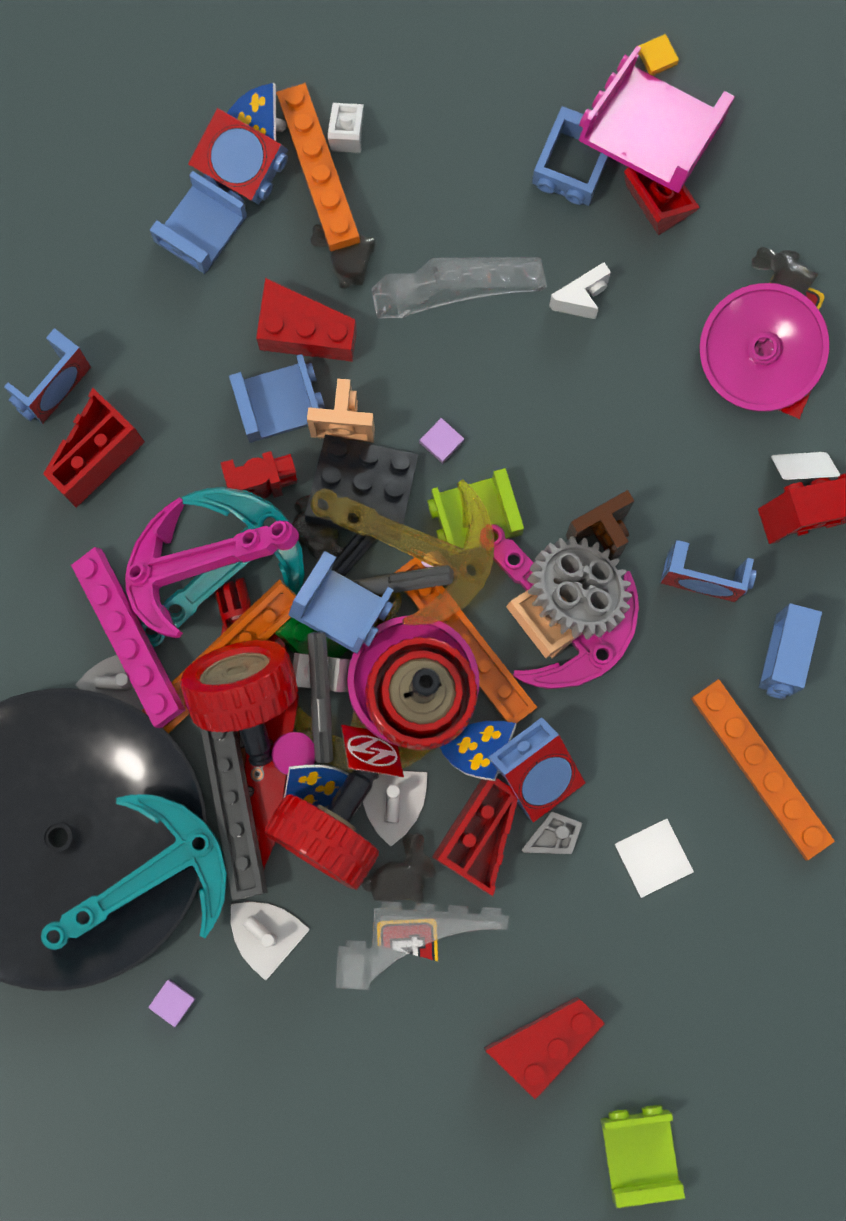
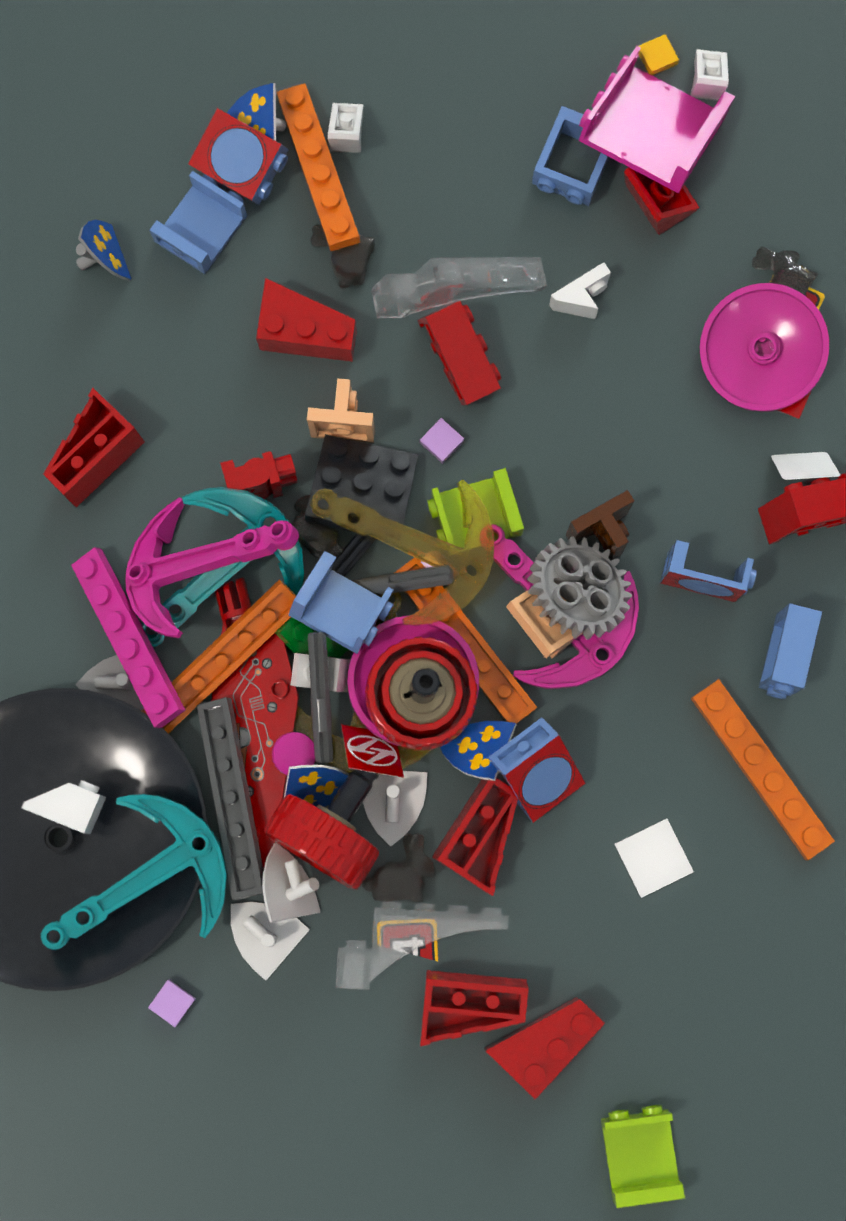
medium blue panel [4,328,91,424] -> none
red wheel [180,640,298,767] -> none
medium blue panel [229,354,325,443] -> none
light grey piece [522,812,583,854] -> none
none -> white slope [22,780,106,834]
none -> shield [76,220,132,281]
none -> white shield [262,843,321,923]
none -> red wedge [417,301,501,405]
none -> red wedge [420,970,528,1047]
none -> white slope [691,49,729,101]

